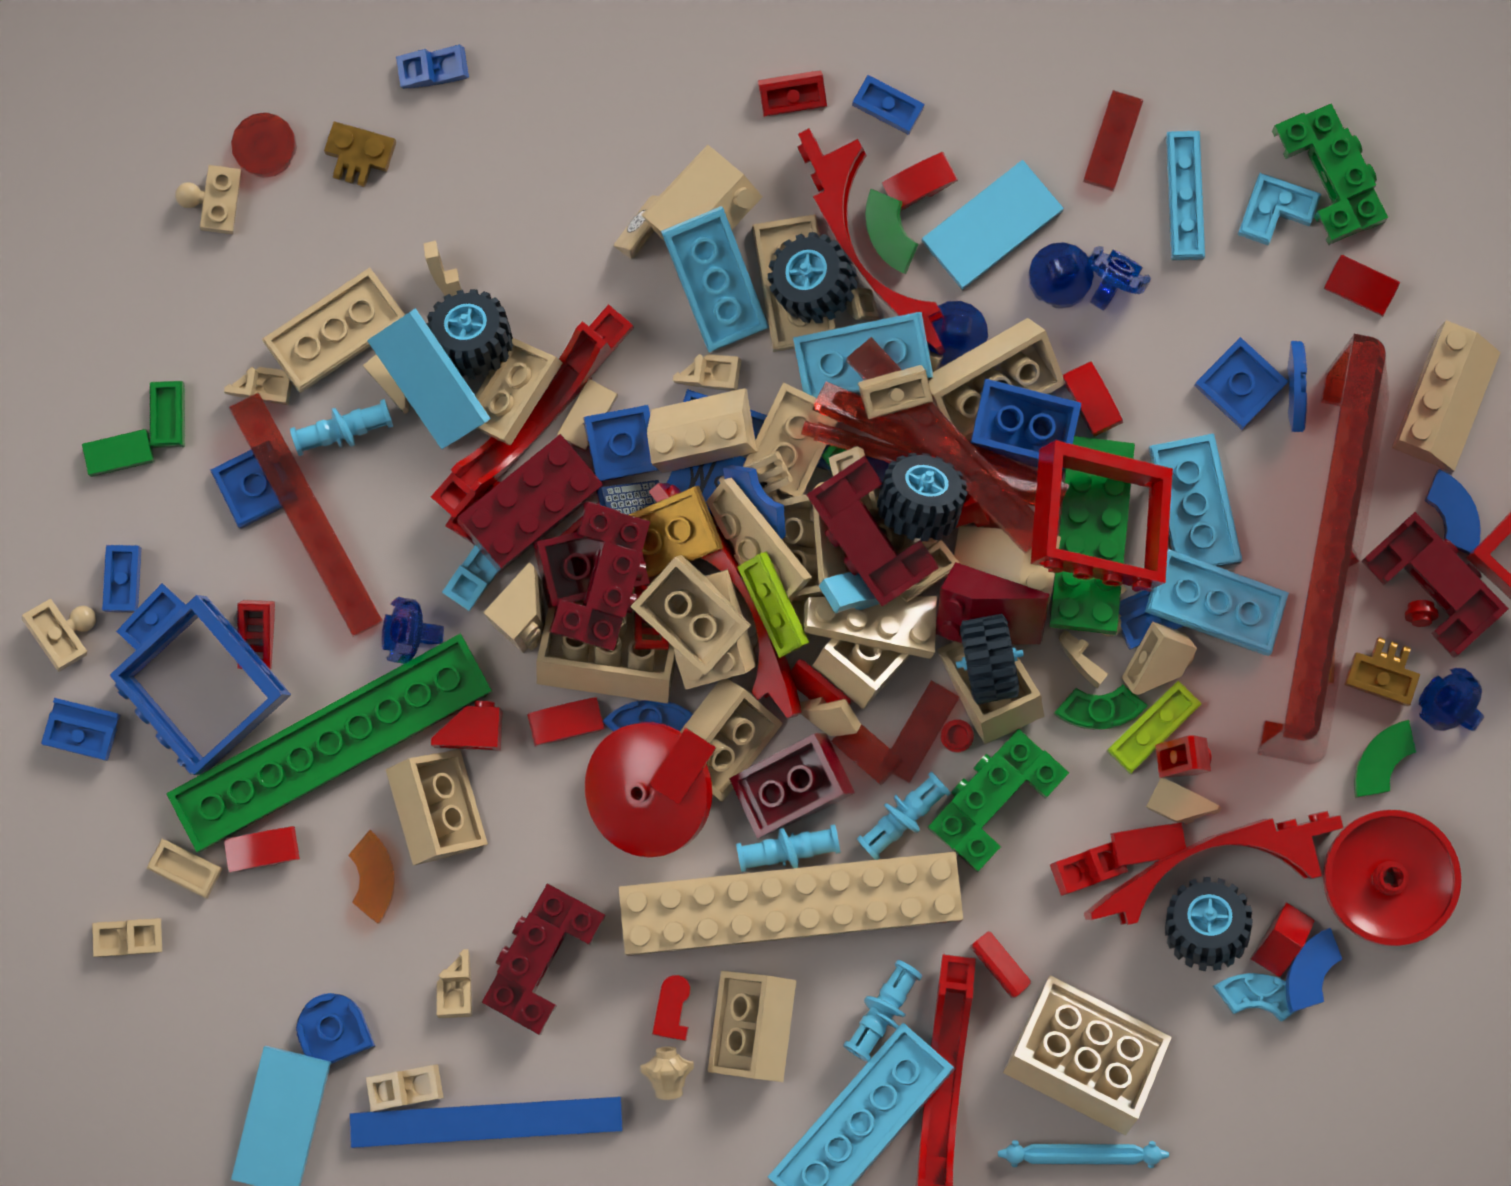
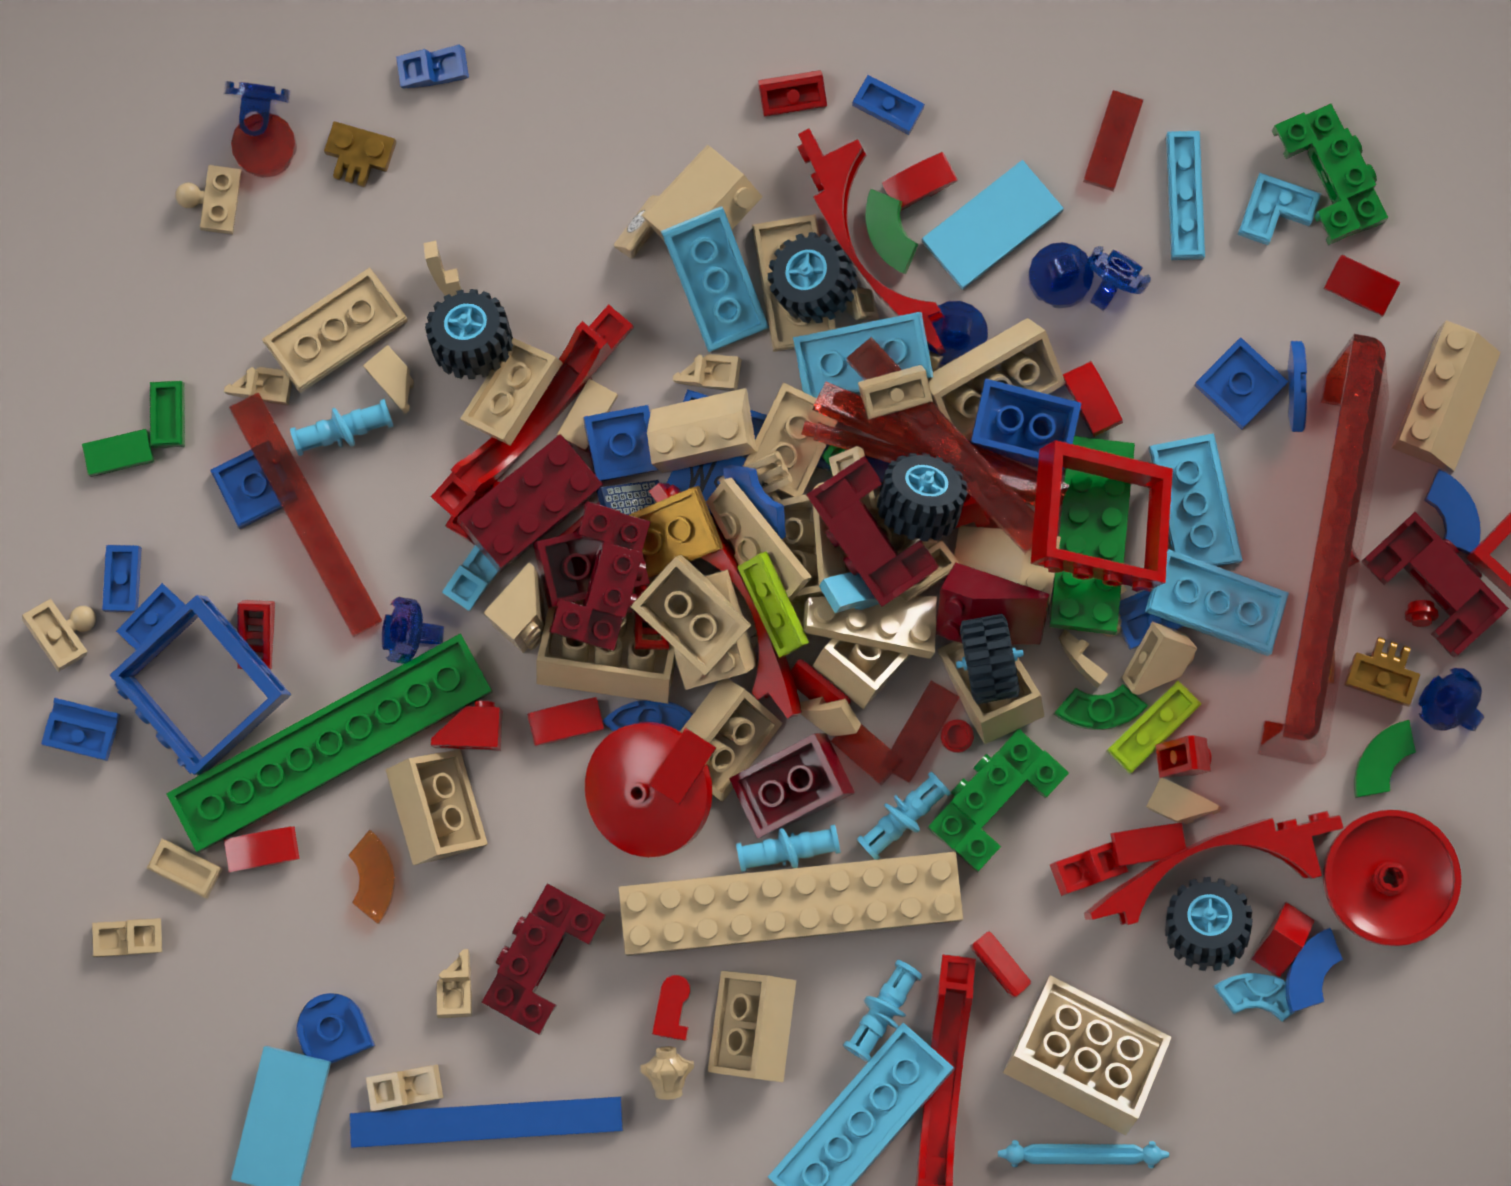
medium azure tile [367,308,491,449] -> none
none -> clear blue tile [224,81,290,136]

